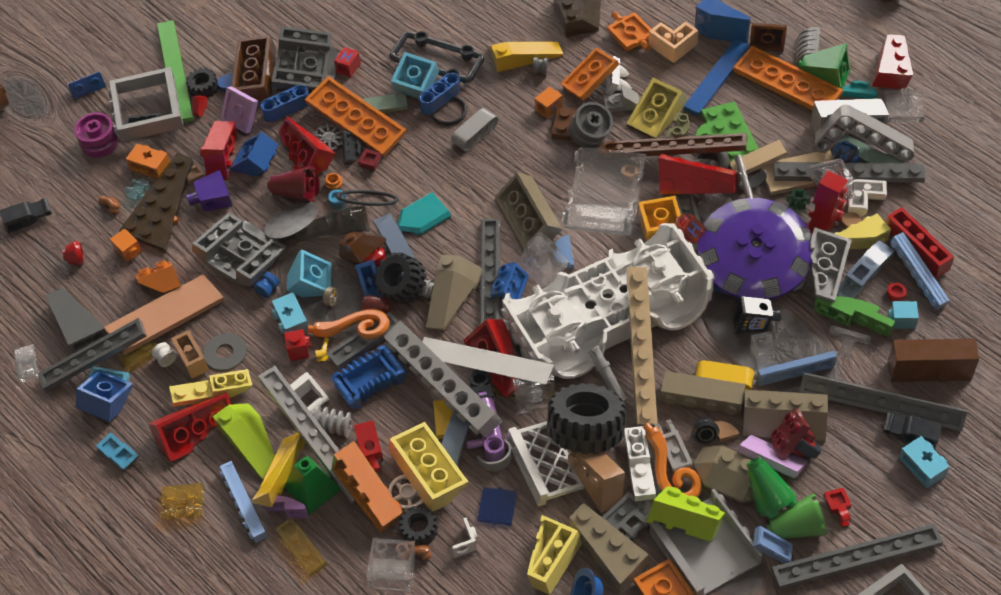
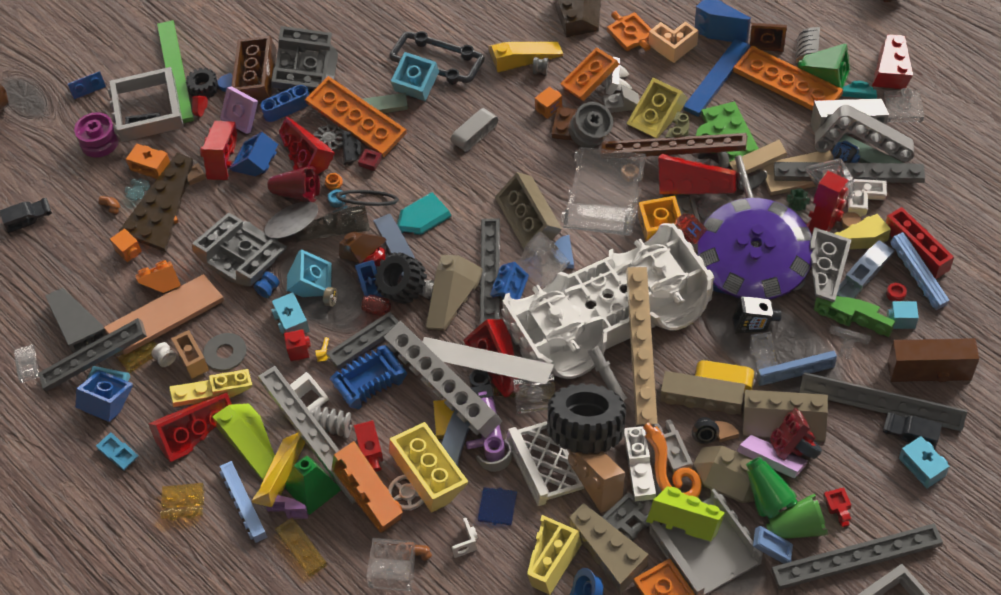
red cone [62,241,84,266] -> none
dark purple torso [186,170,232,212] -> none
orange plant [308,310,390,340] -> none
red brick [334,47,361,77] -> none
black tyre [399,506,438,546] -> none
blue beam [419,73,460,115] -> none
black tyre [431,96,467,125] -> none

